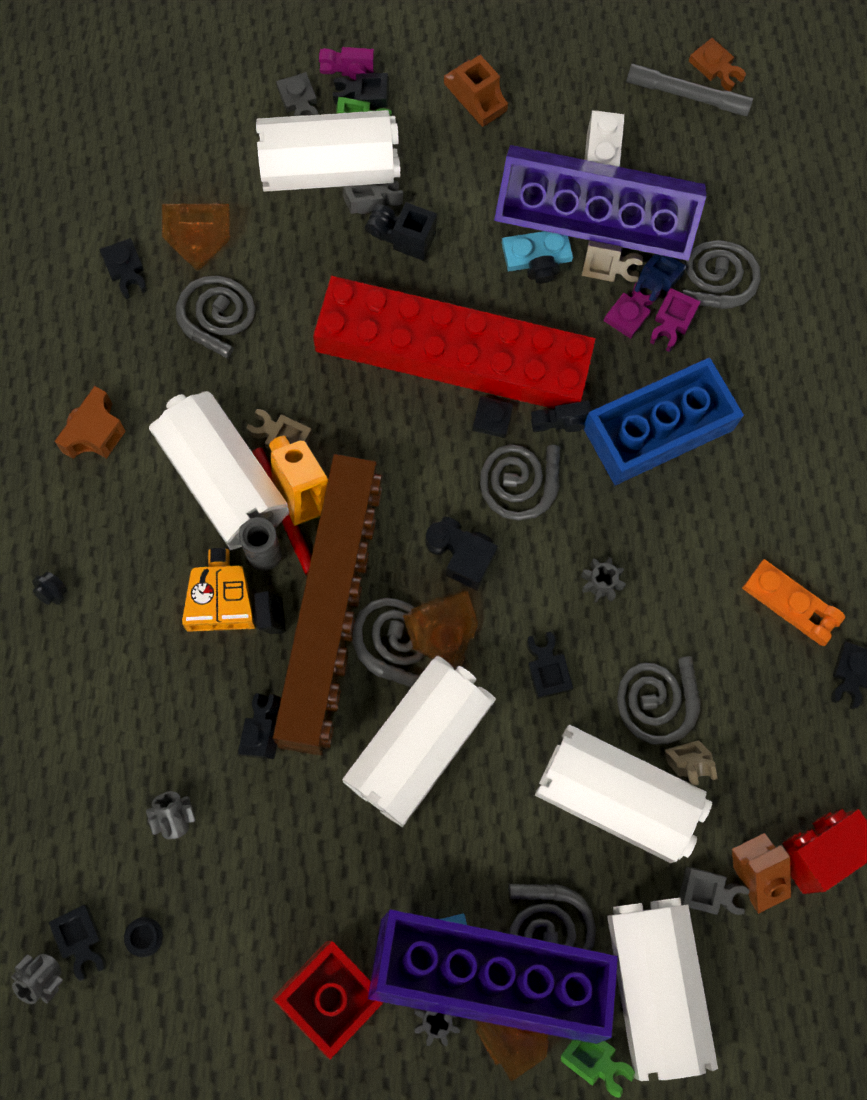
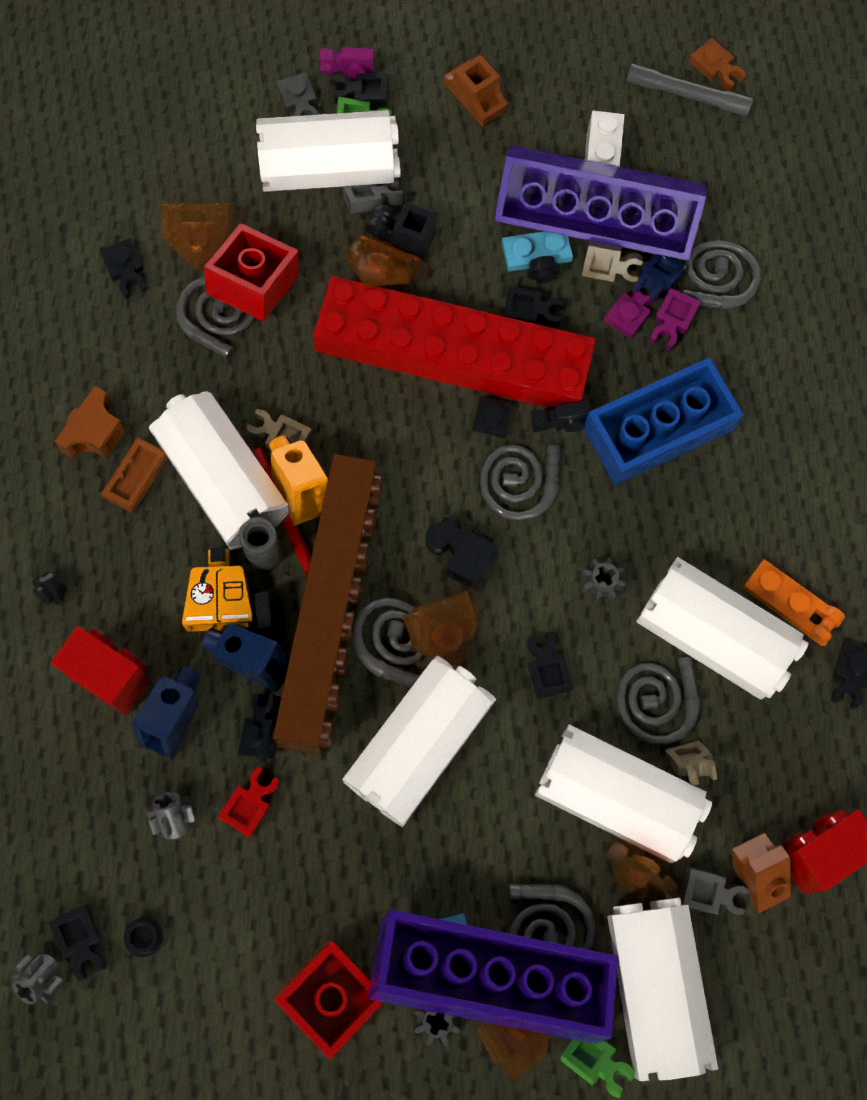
none -> red brick [50,626,151,716]
none -> dark orange plate [101,437,168,514]
none -> dark blue torso [132,666,200,760]
none -> dark blue torso [202,623,290,692]
none -> red brick [204,223,299,321]
none -> red plate [218,767,280,838]
none -> clear orange plate [347,235,421,287]
none -> black plate [504,286,564,327]
none -> clear orange plate [602,842,678,901]
none -> white brick [636,557,809,700]

